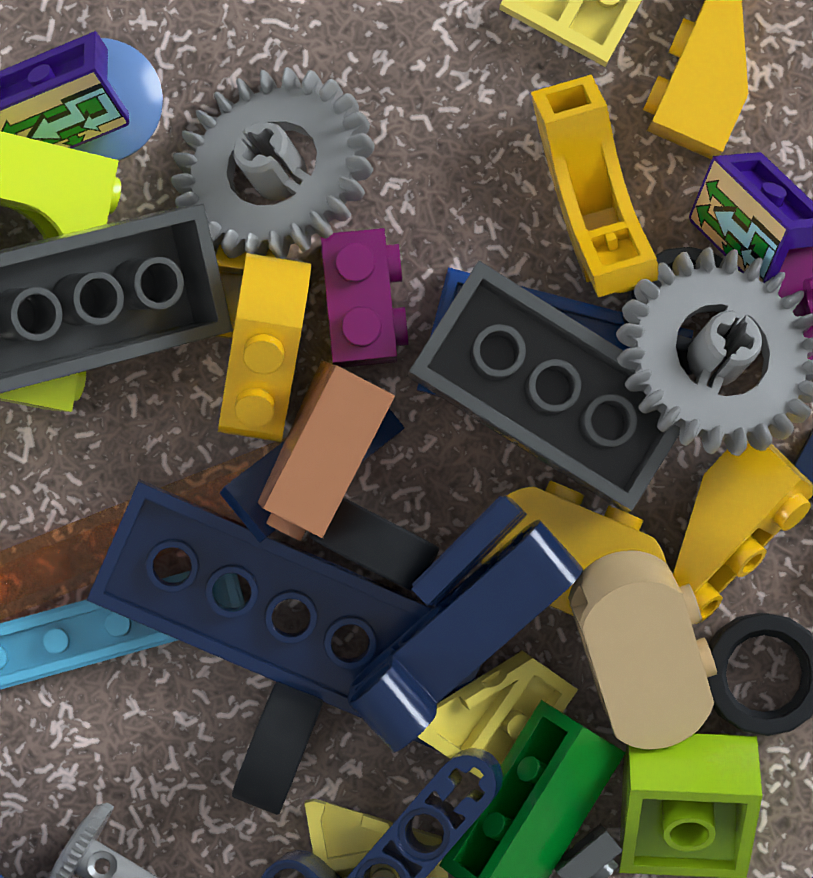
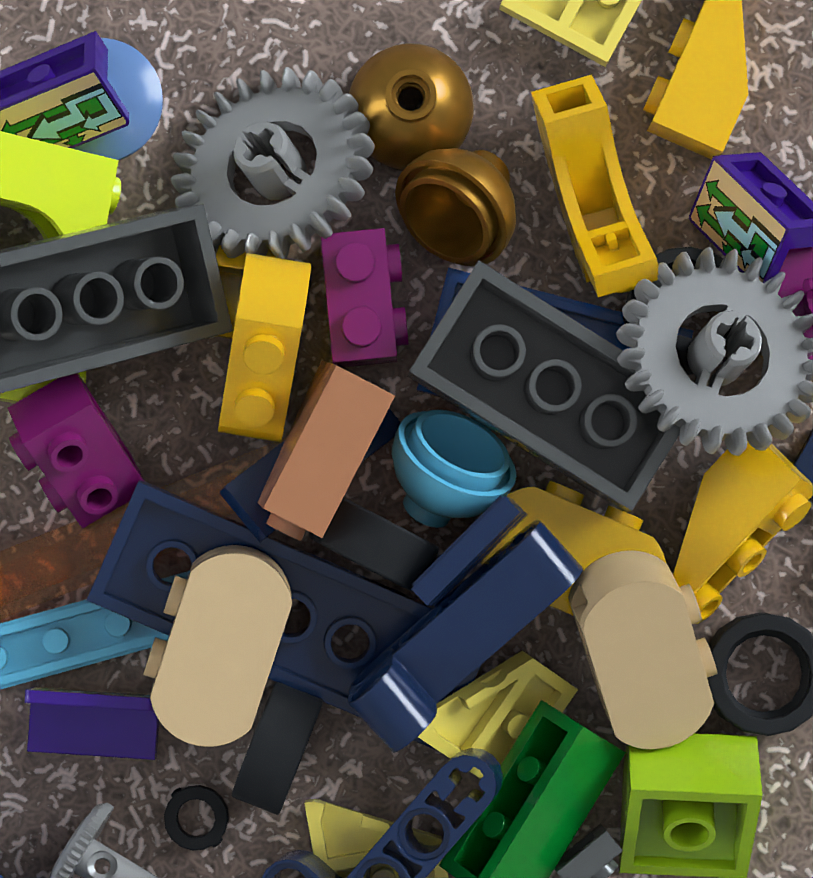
none -> magenta brick [7,373,145,529]
none -> dark purple panel [24,687,159,760]
none -> tan brick [143,545,292,747]
none -> black piece [164,785,229,851]
none -> pearl gold piece [349,43,474,170]
none -> medium azure piece [392,410,516,528]
none -> pearl gold piece [395,148,516,266]

